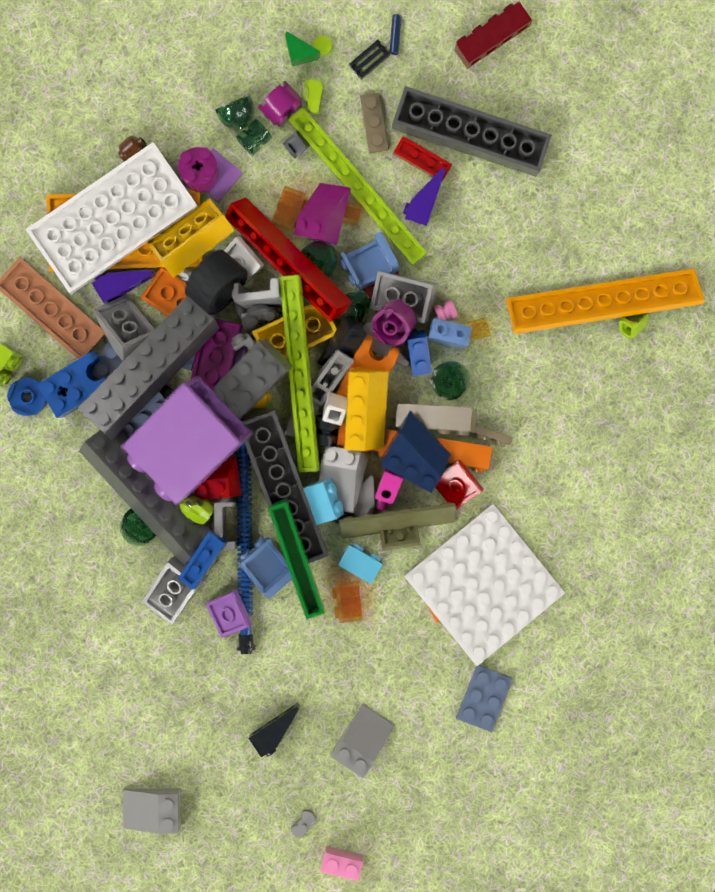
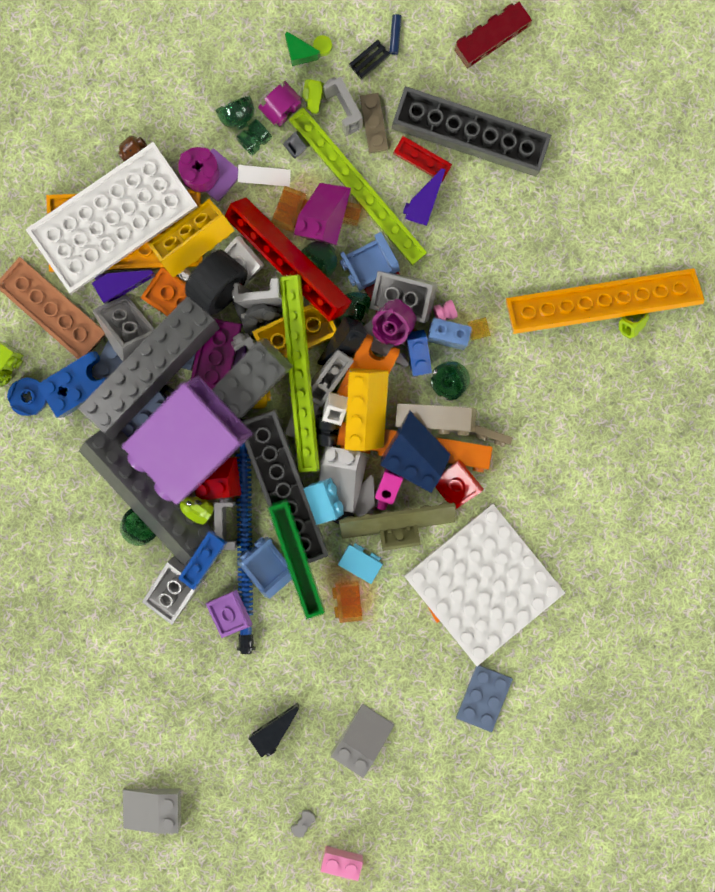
none -> white sticker [238,165,291,187]
none -> light grey panel [324,77,363,137]

